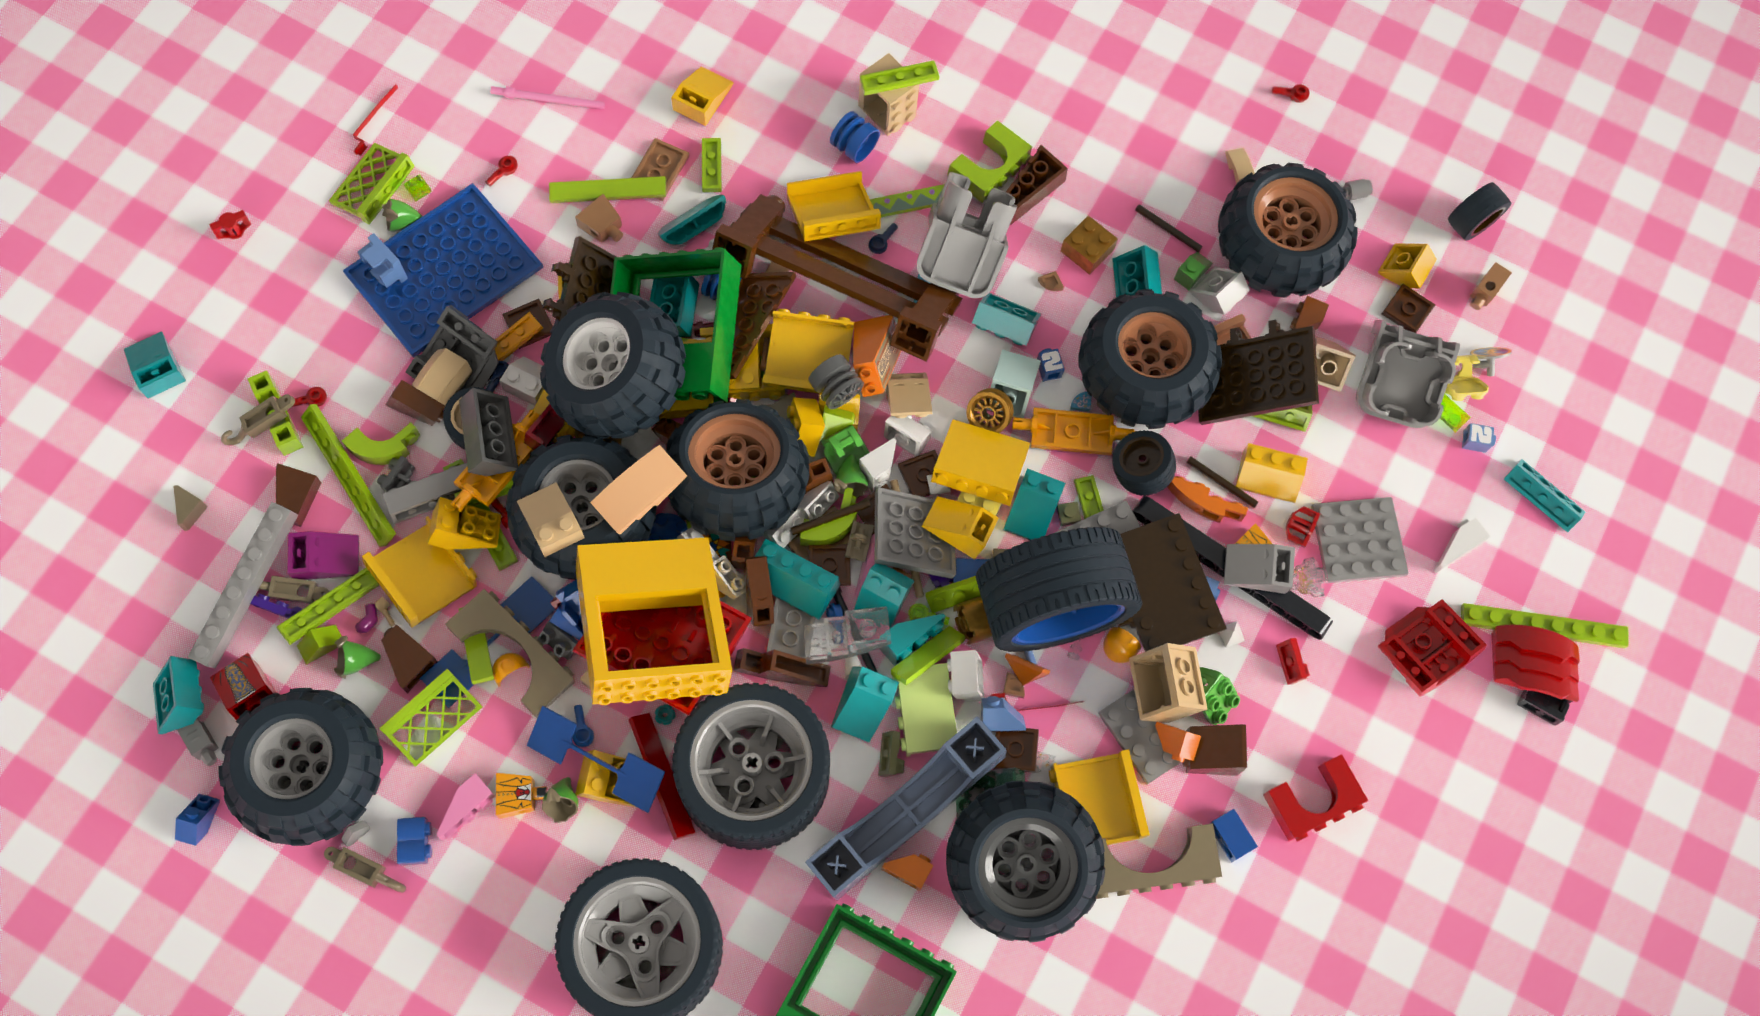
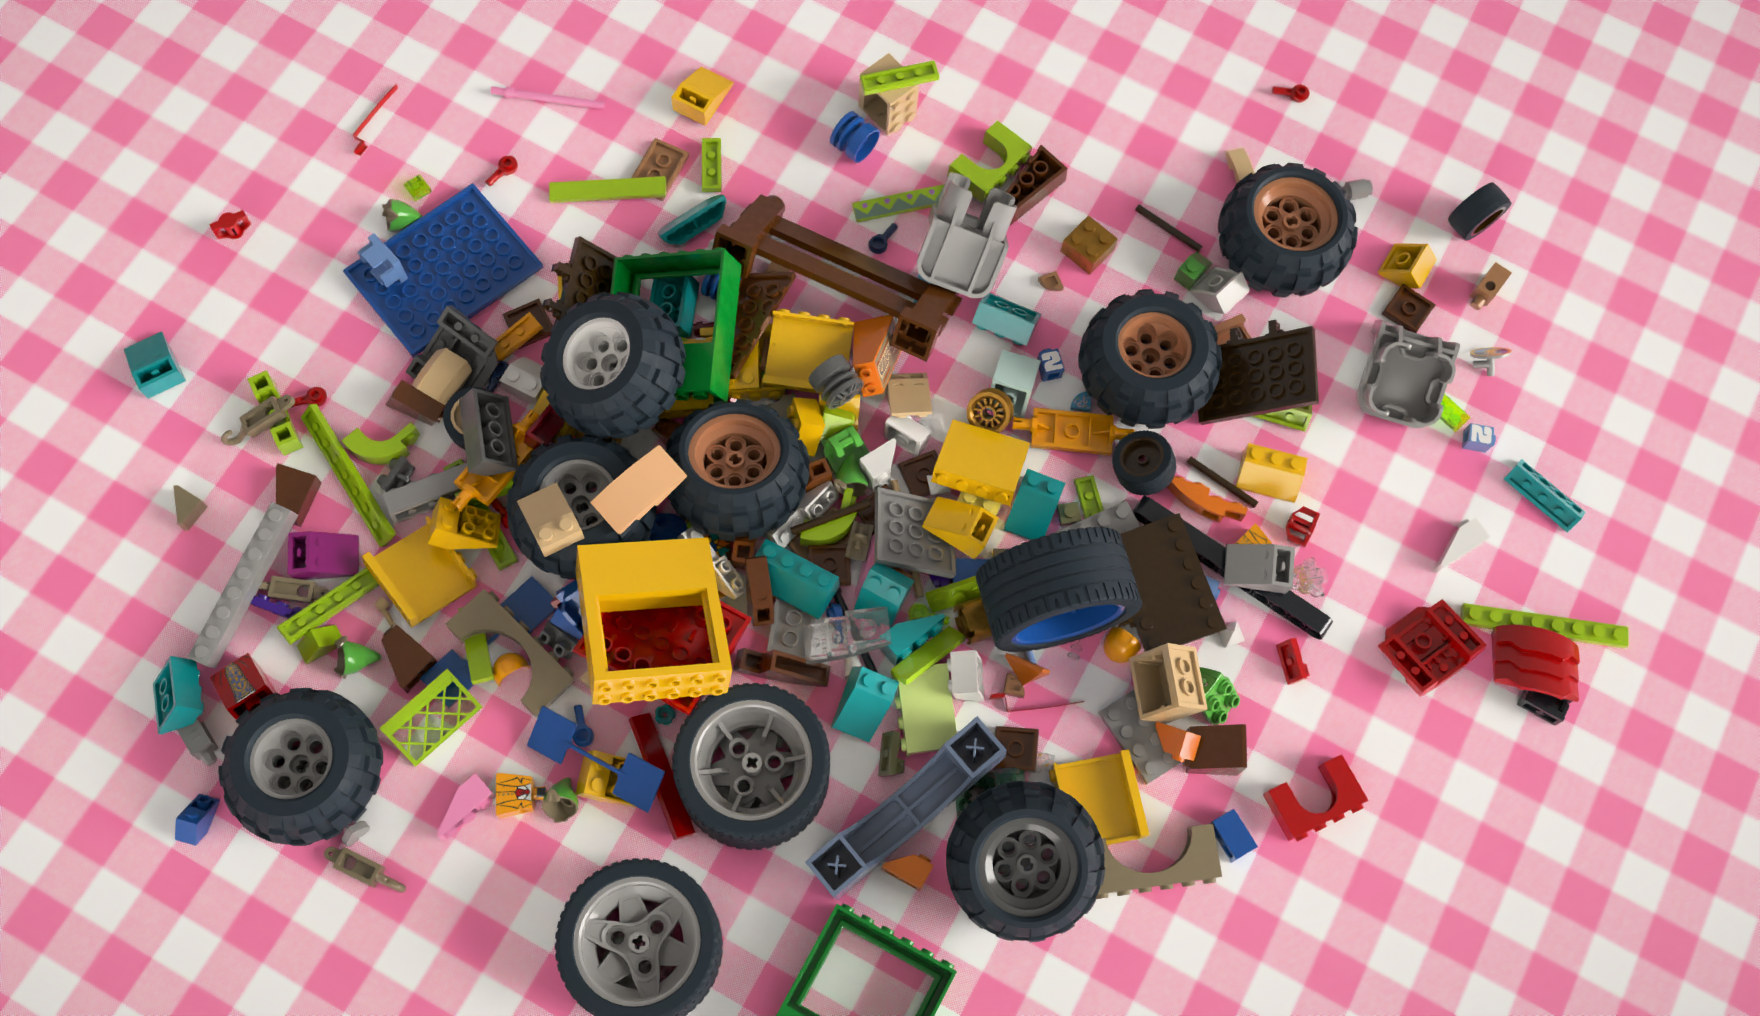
lime fence [329,143,415,225] -> none
magenta arm [355,603,378,634] -> none
blue brick [397,817,432,866] -> none
medium nougat torso [575,194,623,242] -> none
yellow panel [787,171,881,242] -> none
medium blue slope [981,696,1026,731] -> none
teal slope [1112,245,1162,297] -> none
dark orange slope [1289,296,1329,330] -> none
light grey plate [1311,497,1409,584] -> none
tan slope [1315,337,1356,392] -> none
light yellow piece [1445,354,1489,401] -> none

